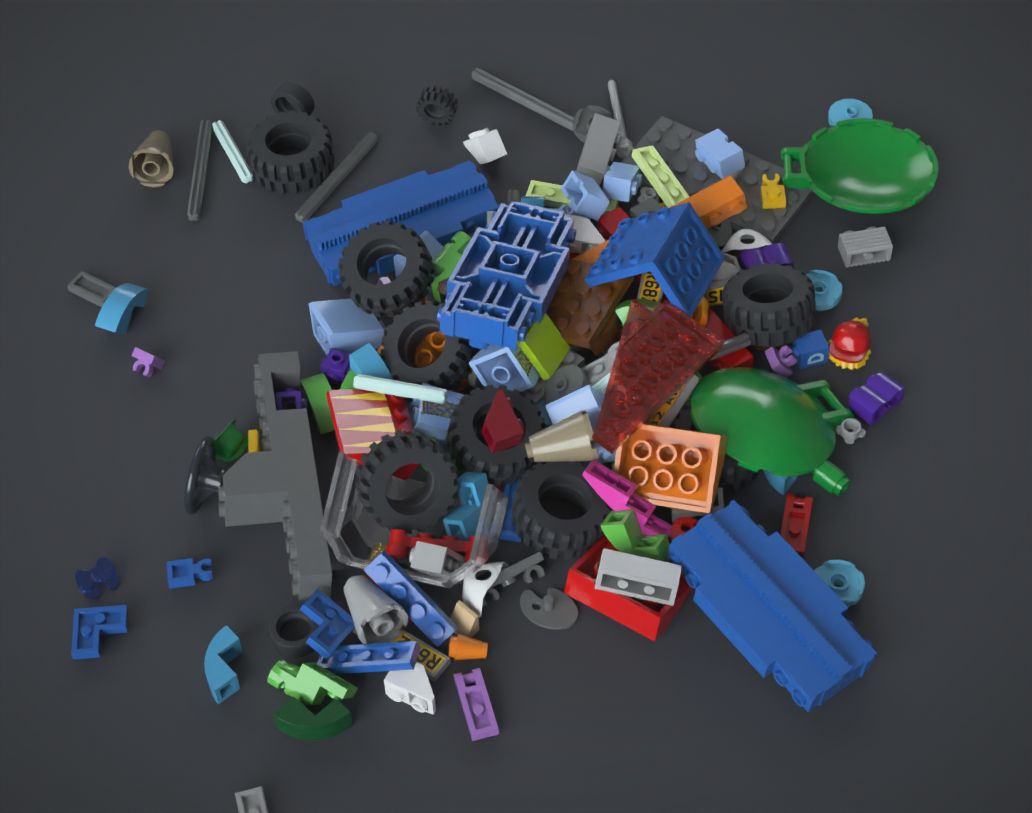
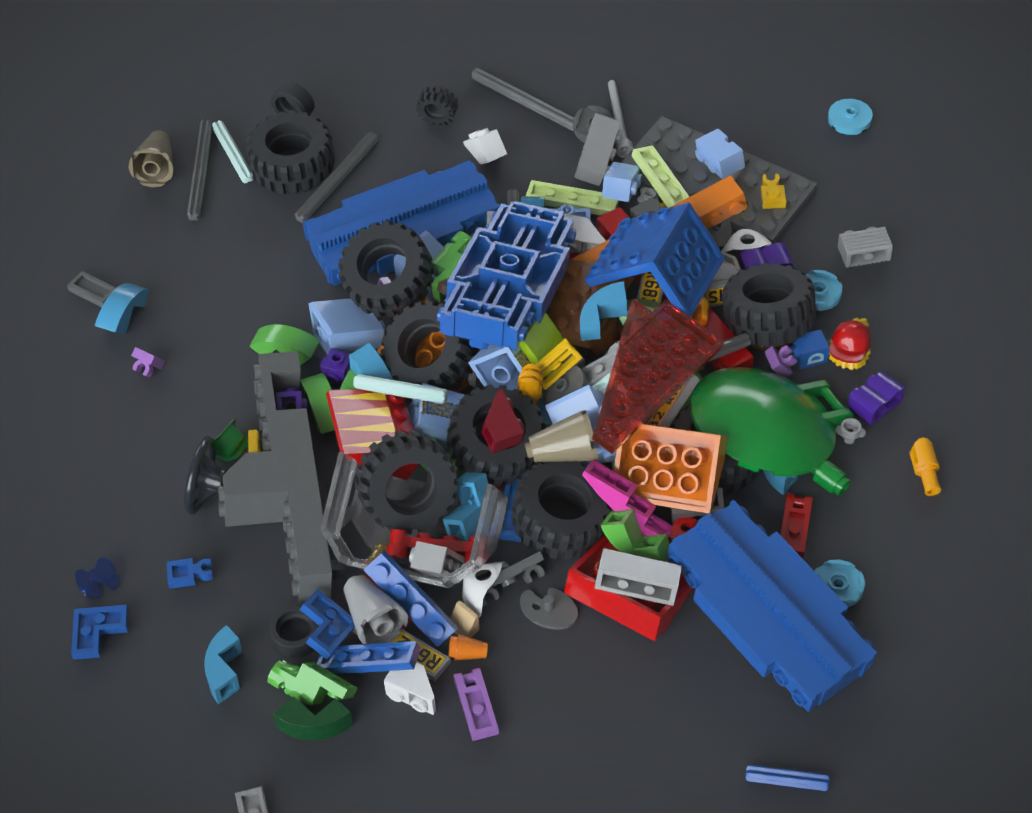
light blue brick [561,170,610,221] -> none
green dish [781,118,938,214] -> none
none -> bright green brick [249,324,320,365]
none -> light orange arm [517,363,543,406]
none -> yellow tile [536,338,583,390]
none -> dark azure brick [580,281,627,341]
none -> axle [746,764,830,791]
none -> light orange arm [909,437,941,496]

